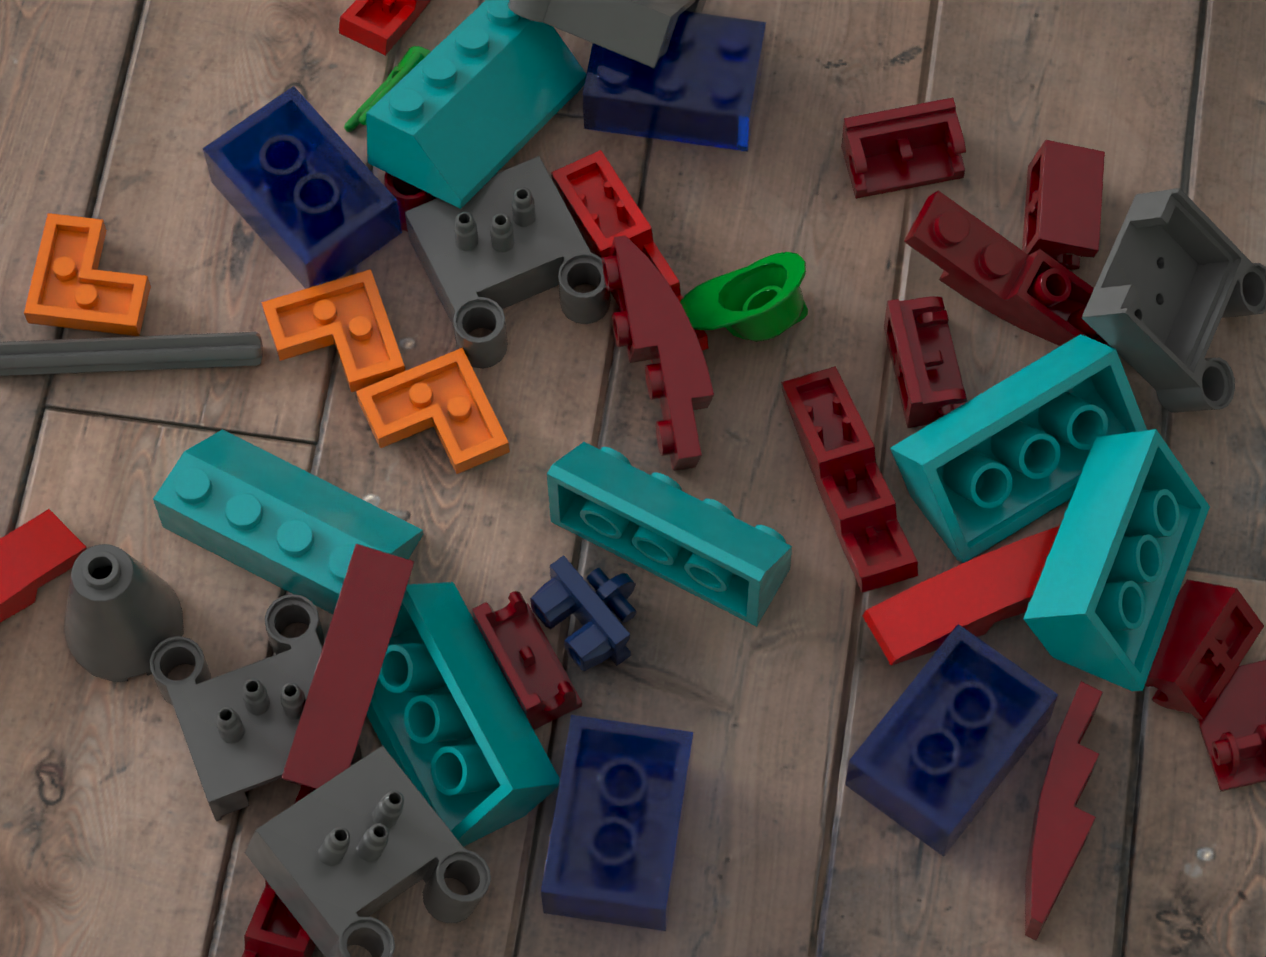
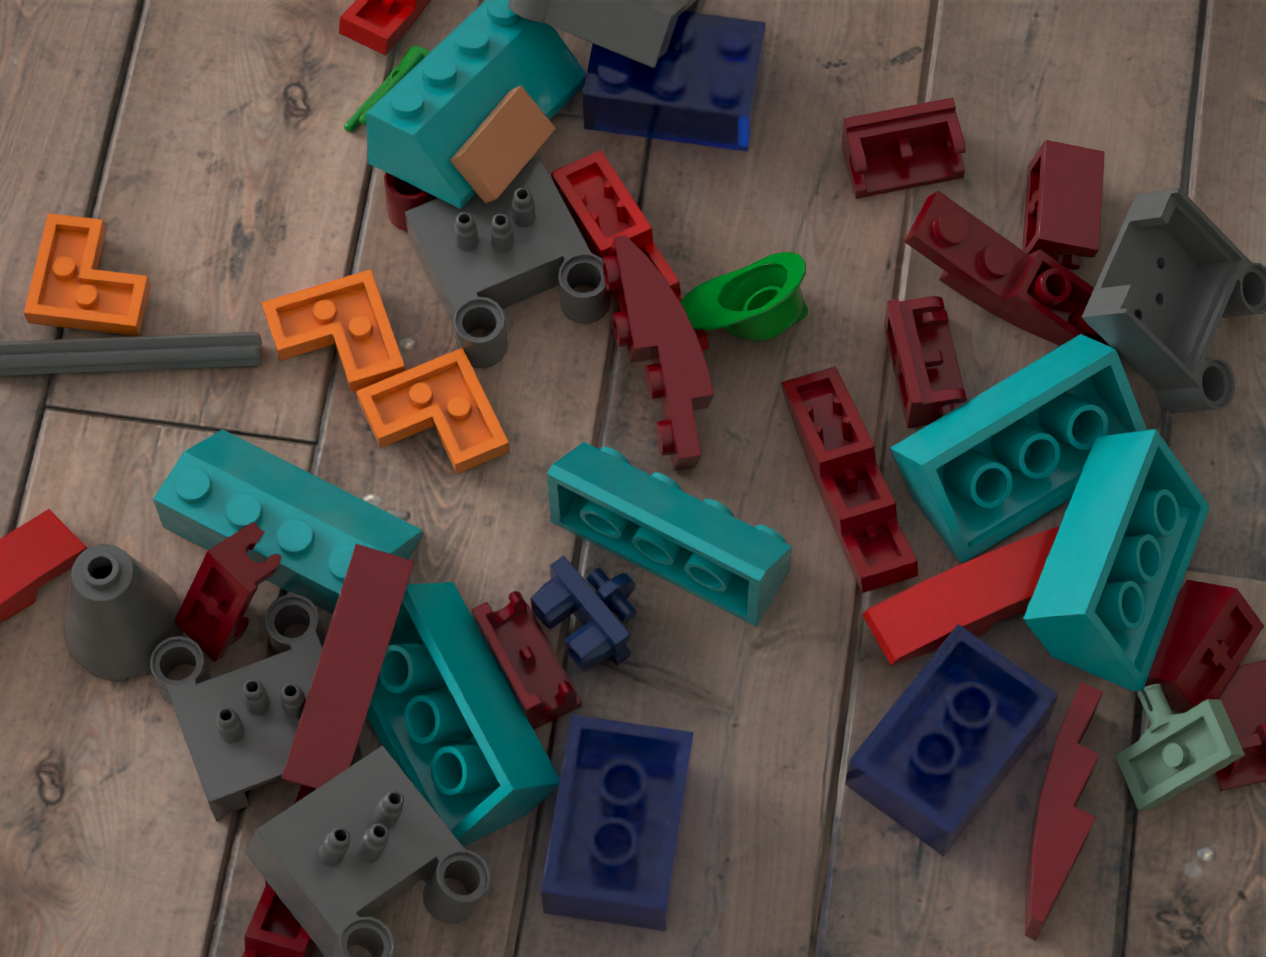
clear blue brick [203,86,402,289] -> none
none -> dark red hinge [174,522,281,662]
none -> nougat tile [450,86,556,204]
none -> sand green plate [1115,684,1245,810]

